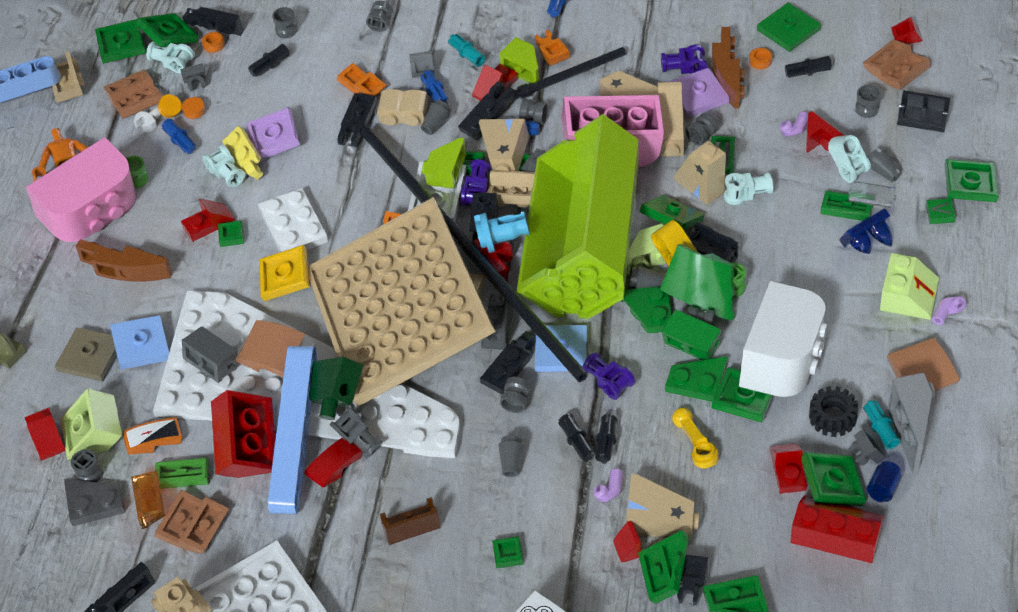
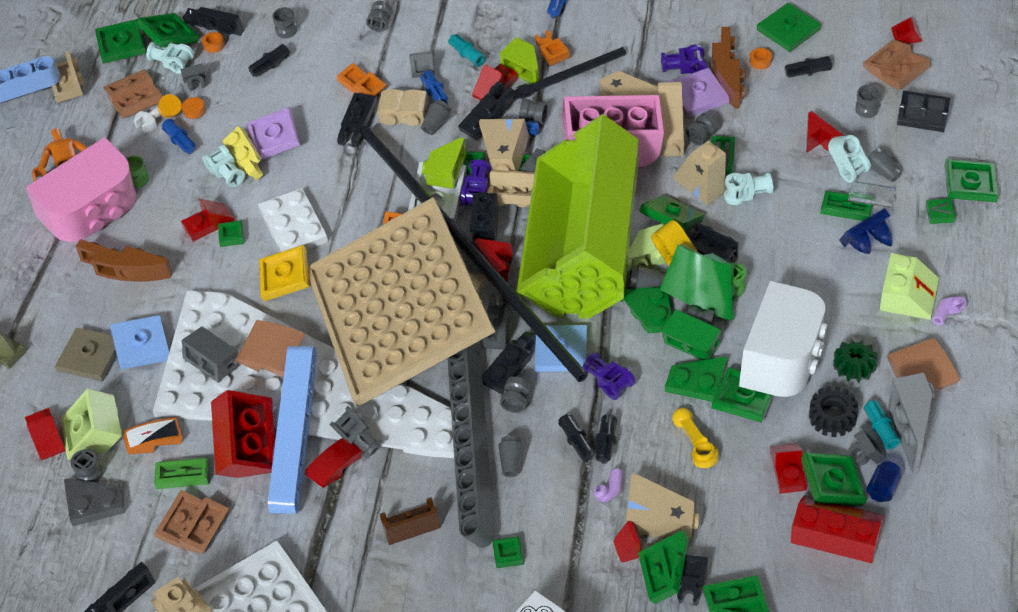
clear orange slope [131,471,166,529] -> none
dark green torso [309,356,363,420] -> none
medium azure piece [474,211,530,253] -> none
lavender arm [779,112,808,137] -> none
none -> dark grey beam [447,346,495,548]
none -> dark green gear [833,339,878,383]

